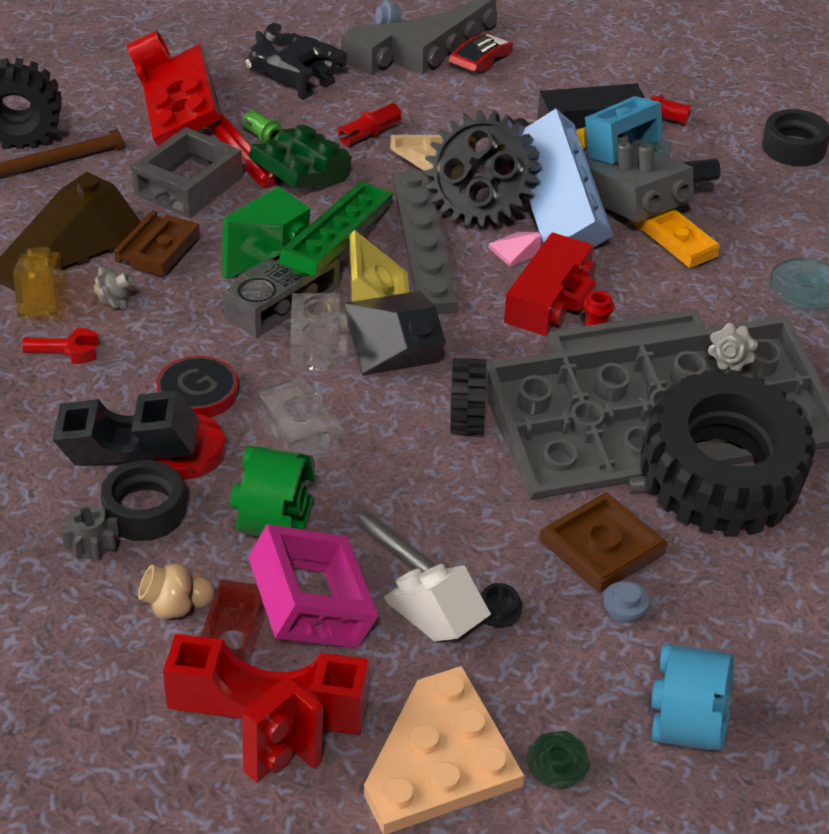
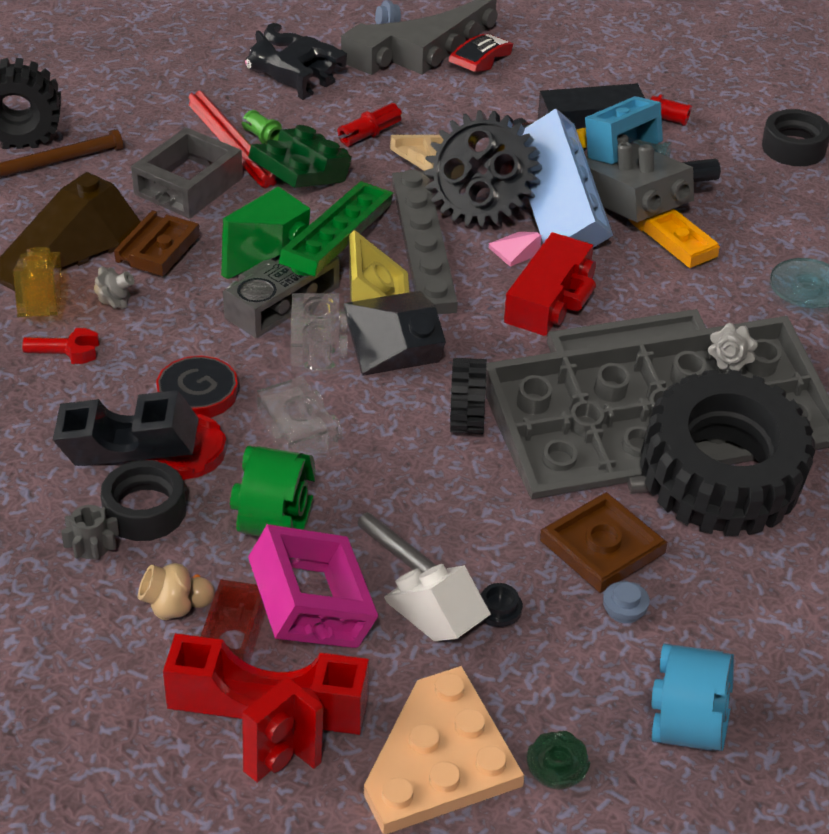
red hinge [126,30,221,146] -> none
red pin [583,291,615,326] -> none

